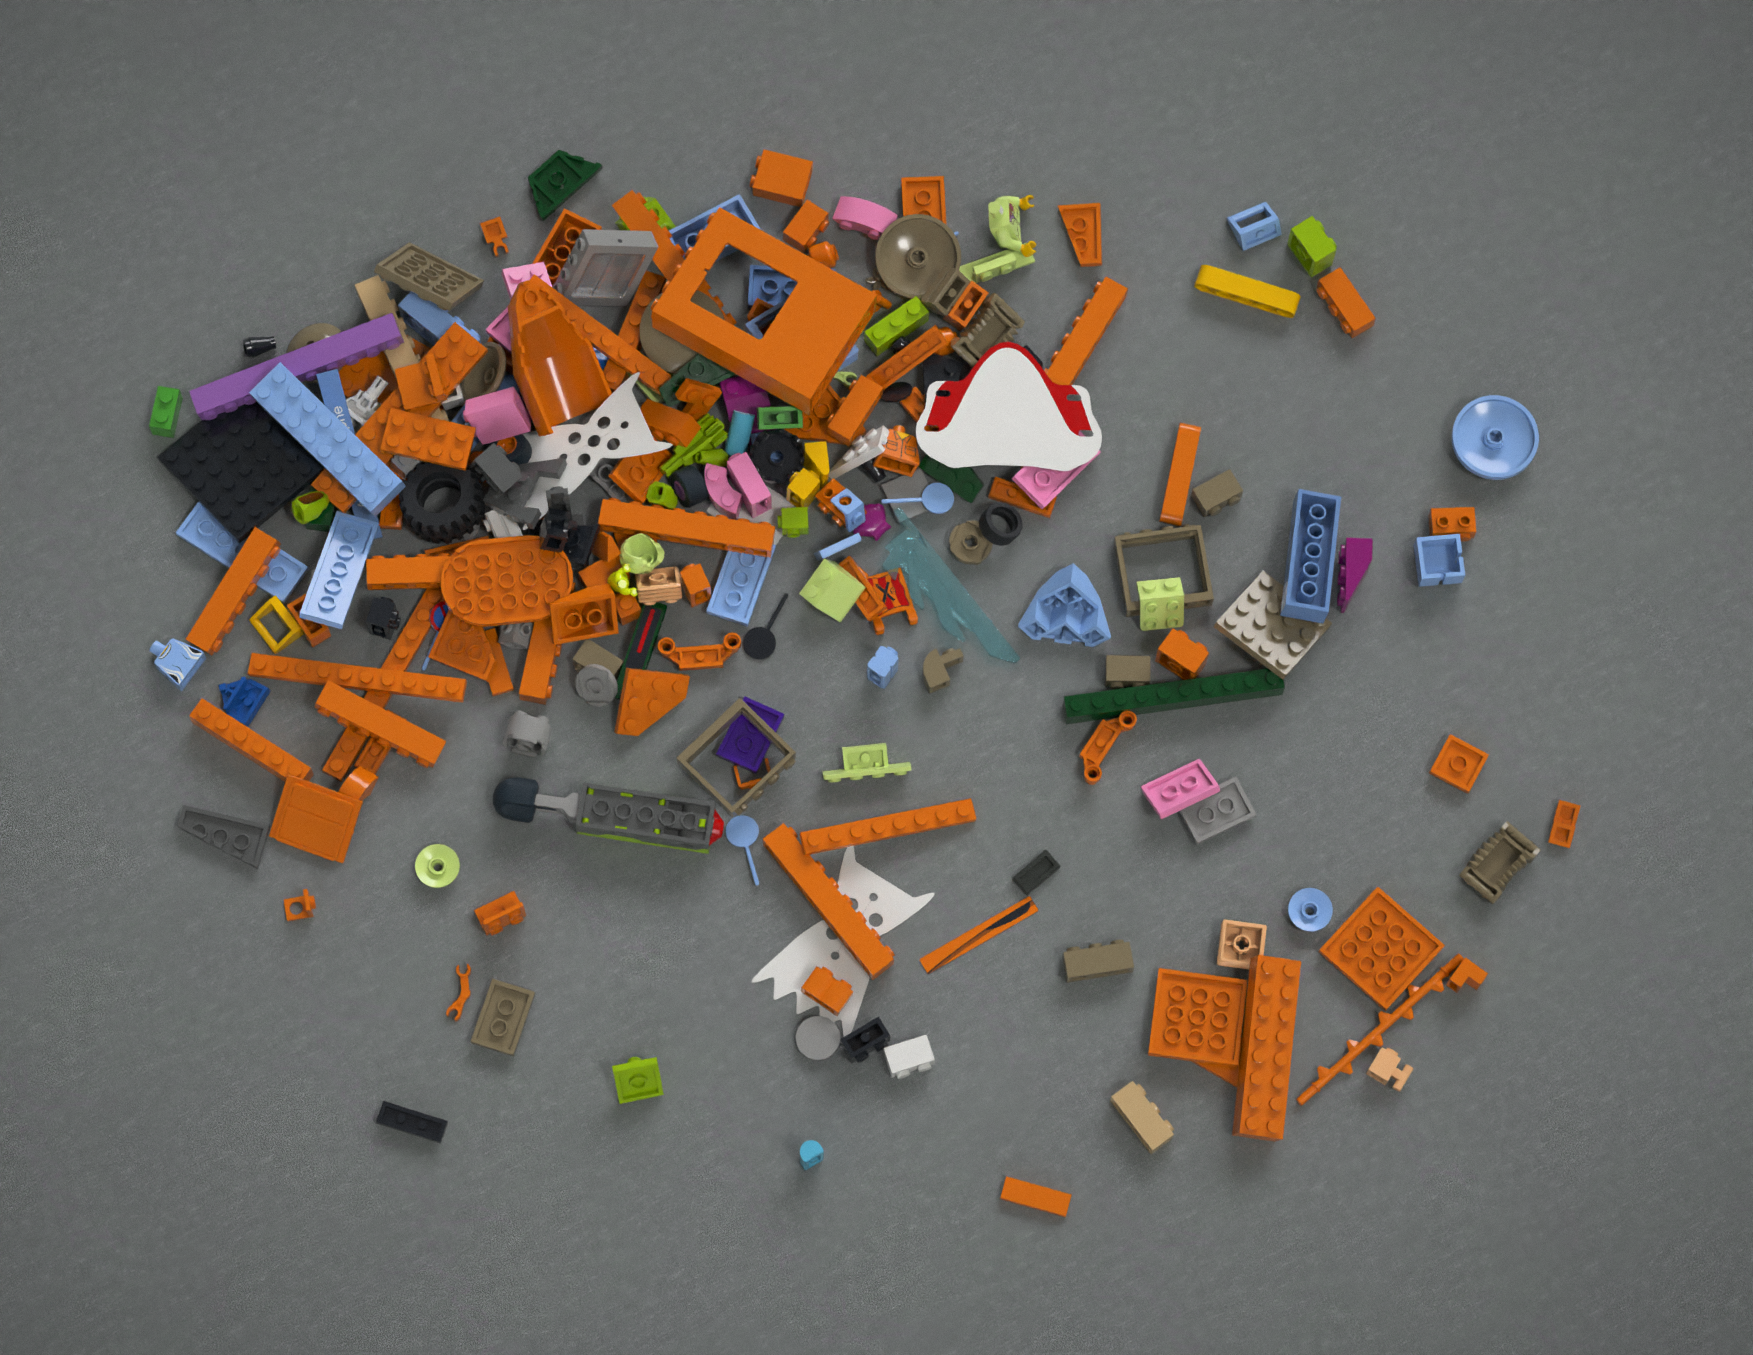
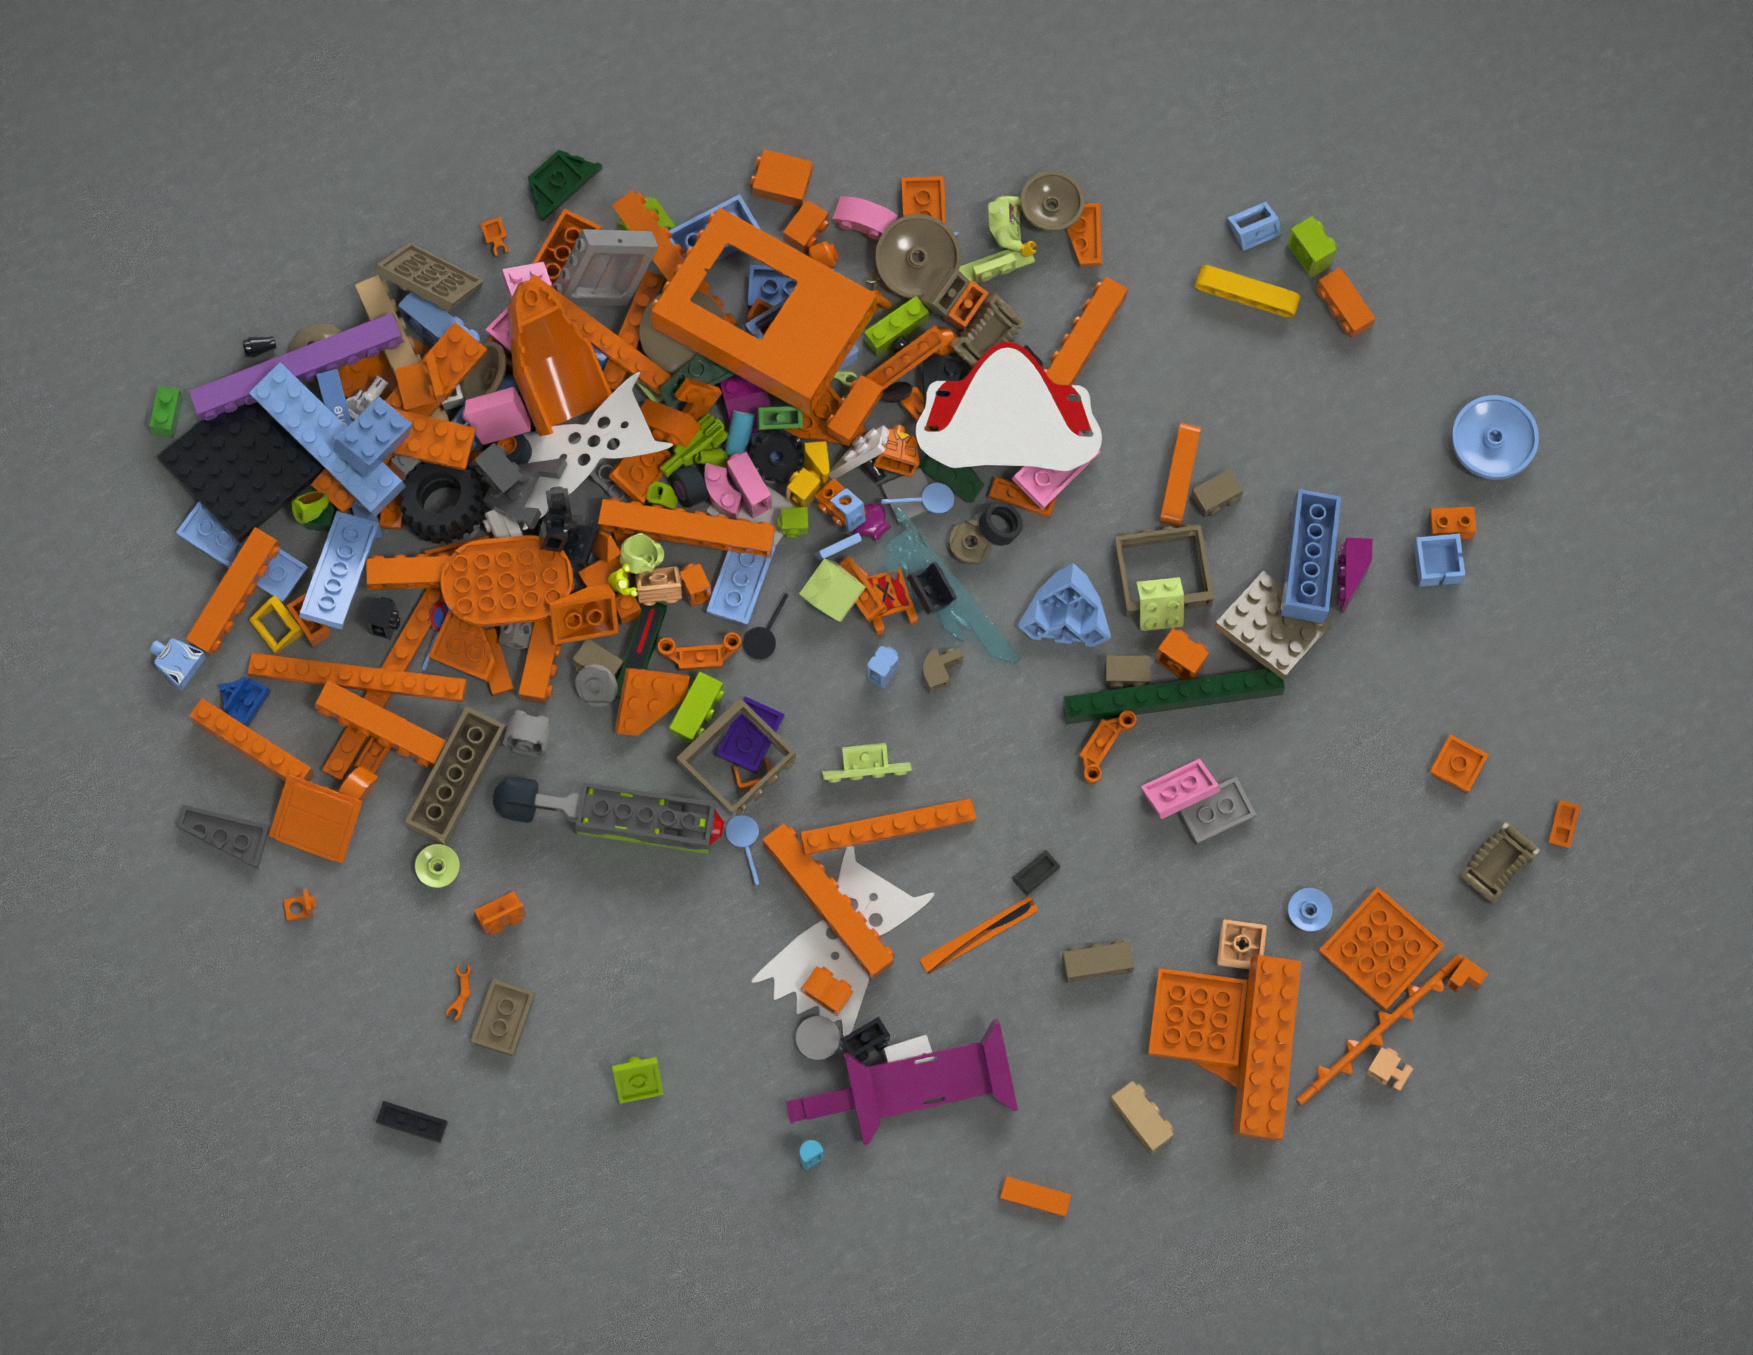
none -> medium blue brick [333,397,412,478]
none -> dark tan brick [405,706,506,846]
none -> lime brick [669,672,725,744]
none -> magenta piece [785,1019,1018,1145]
none -> black bracket [906,561,957,615]
none -> dark tan dish [1021,171,1085,231]

